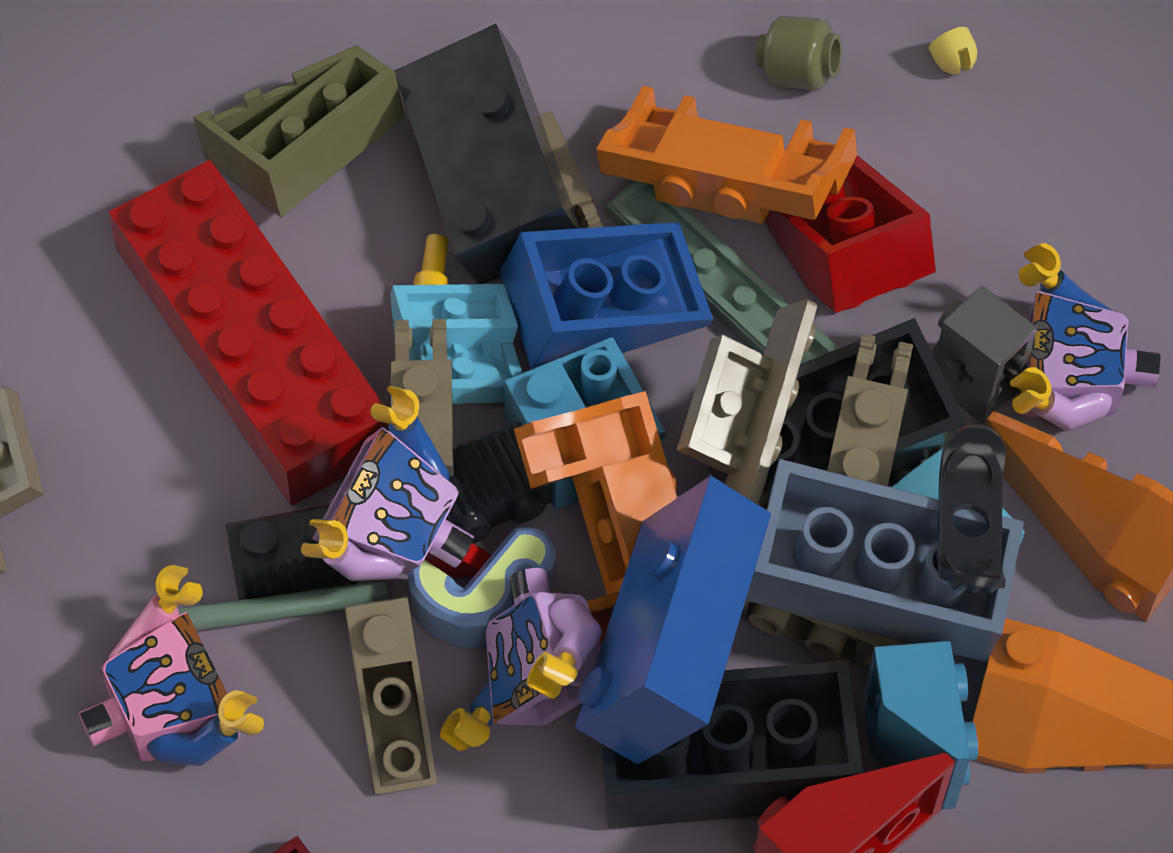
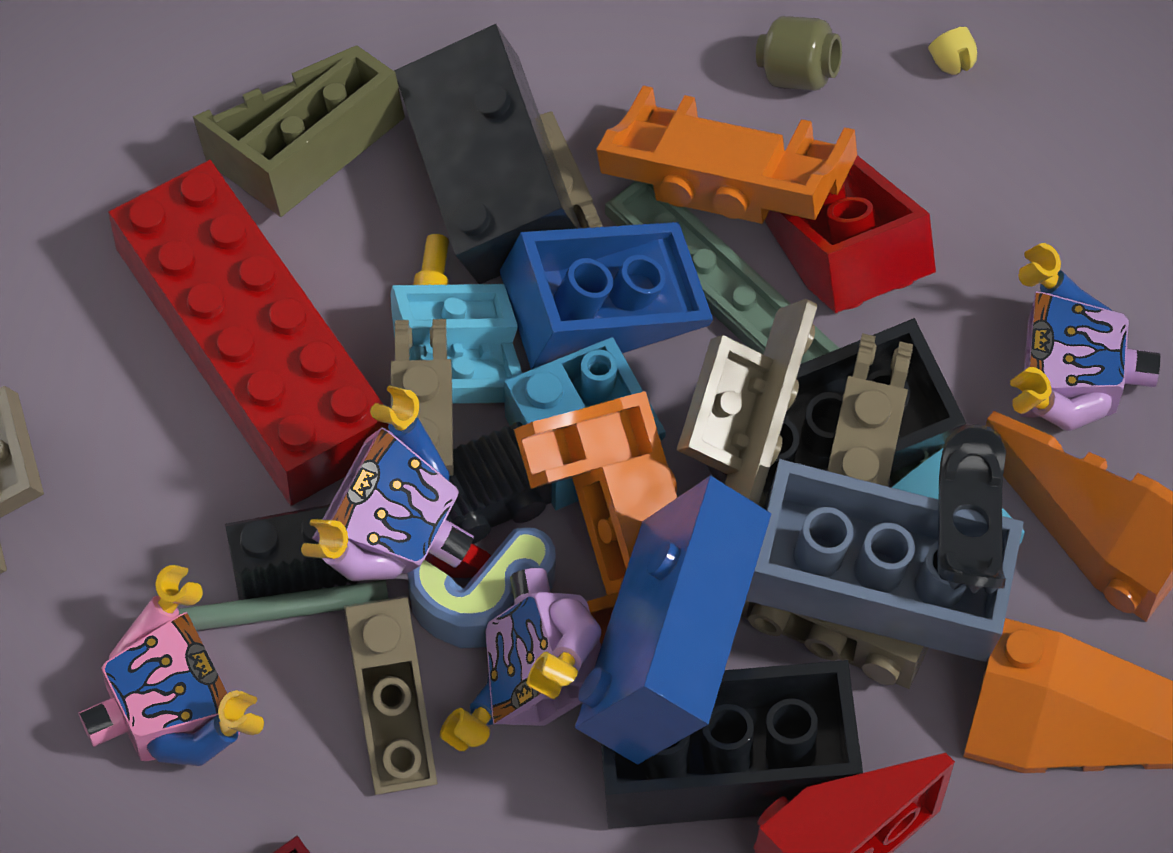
dark azure slope [863,641,978,810] -> none
dark grey brick [932,285,1037,425] -> none

